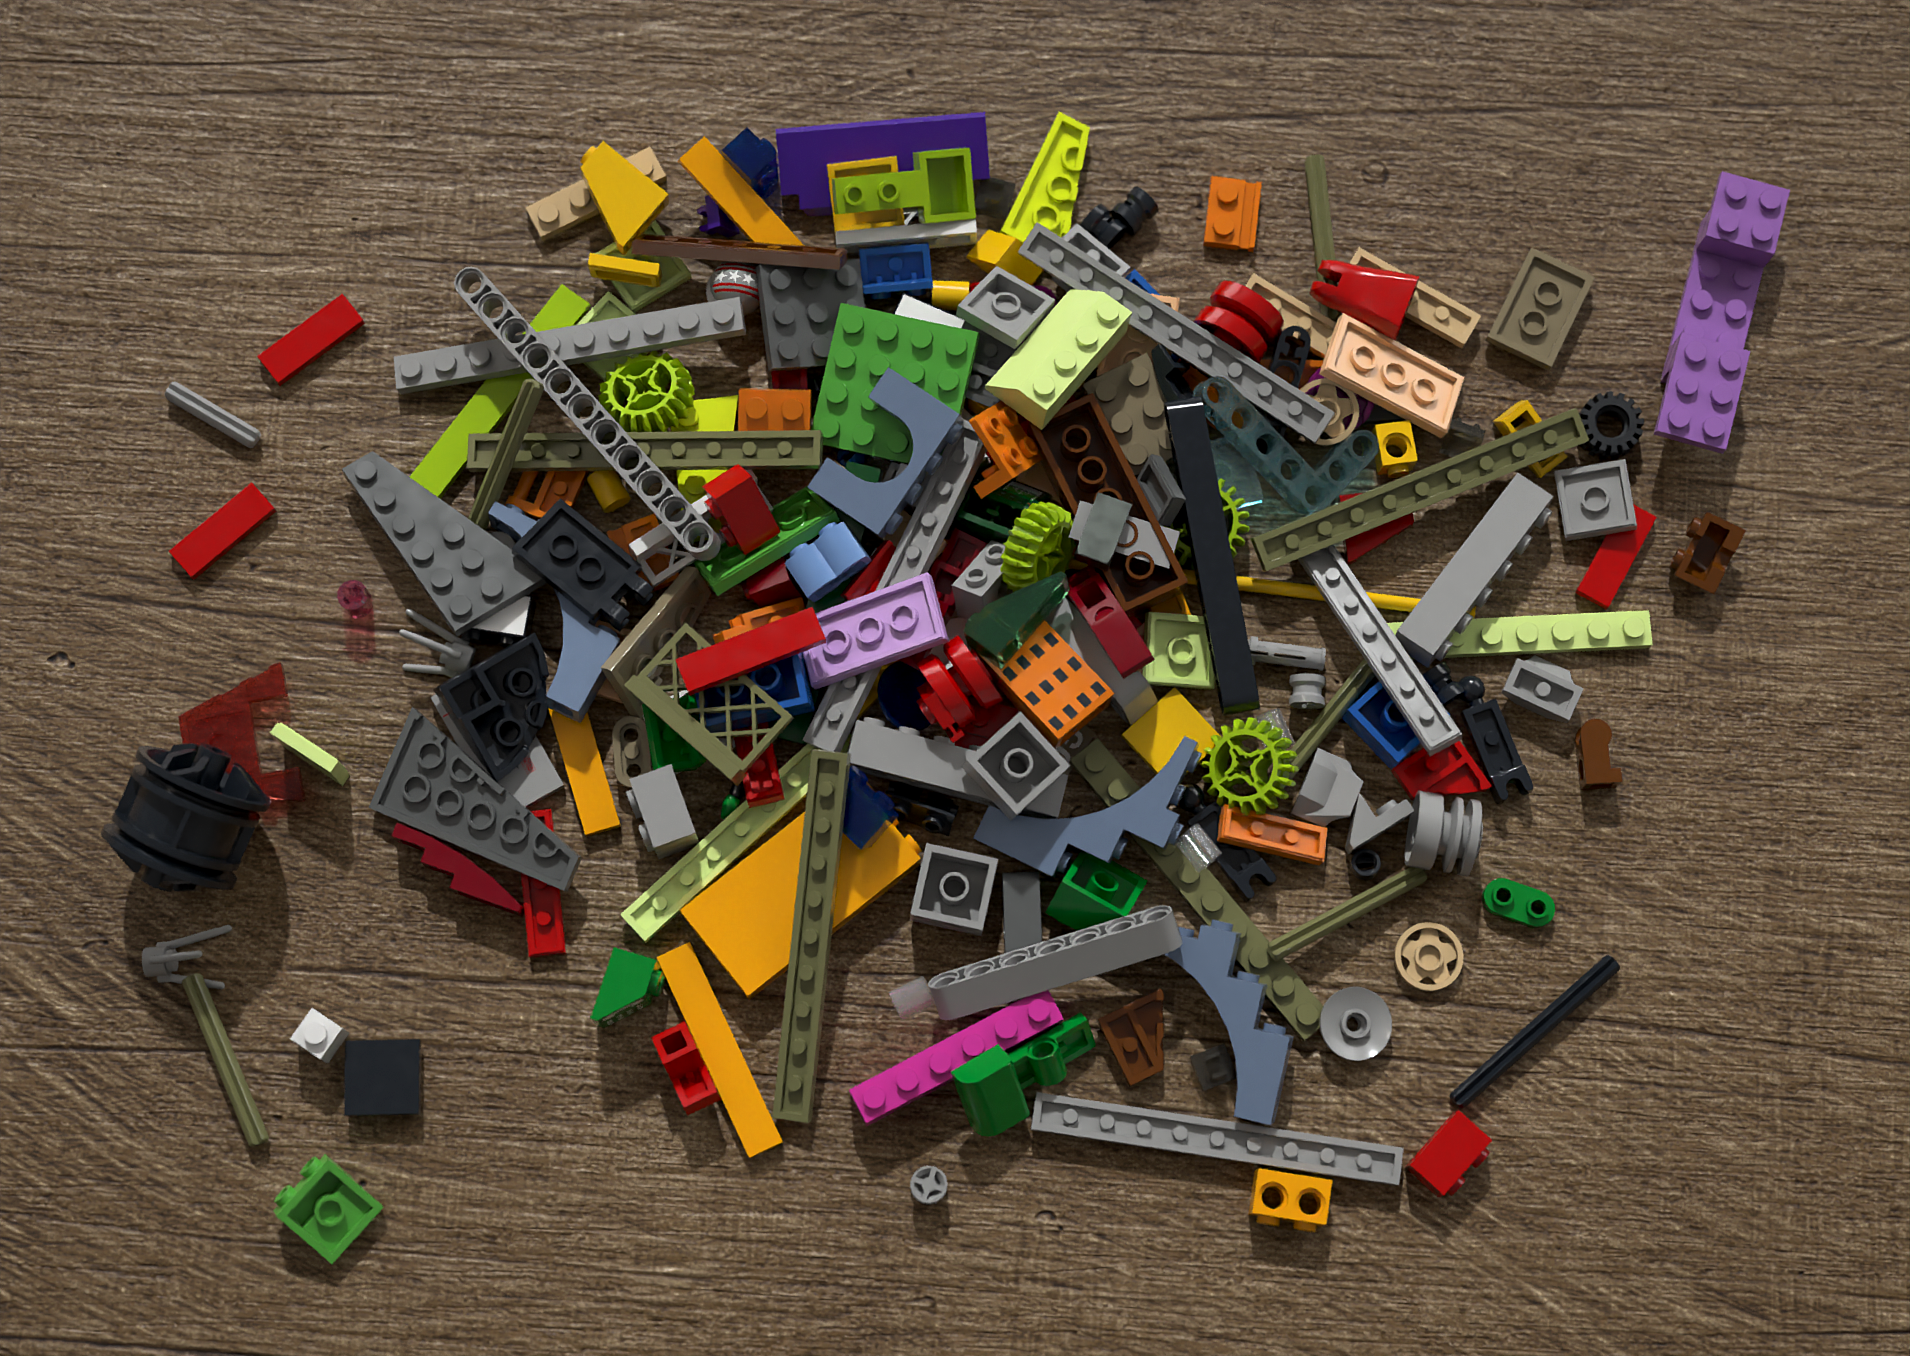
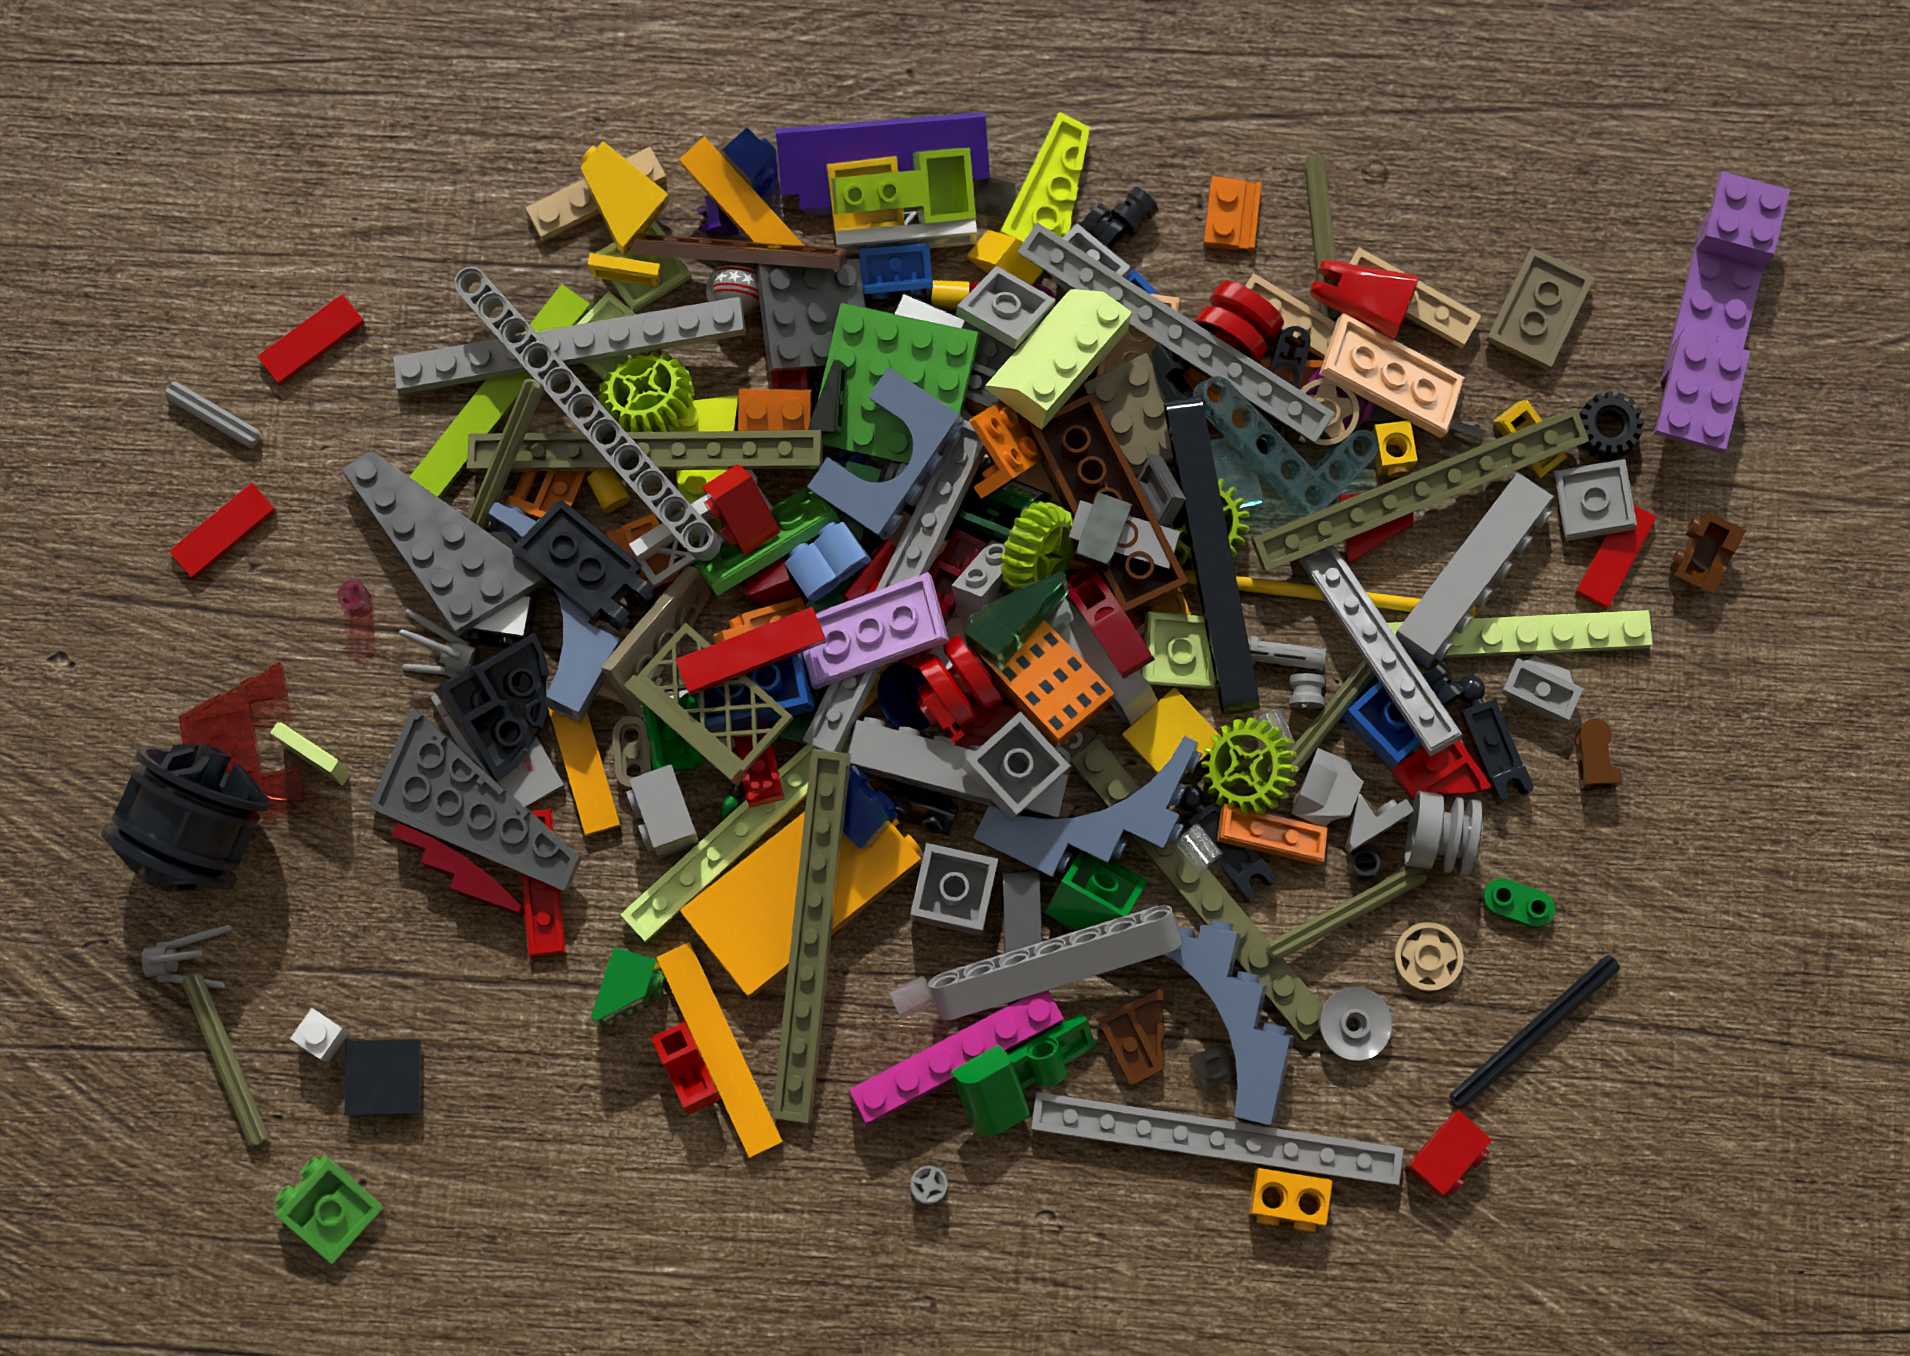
none -> pearl dark grey slope [808,359,847,436]

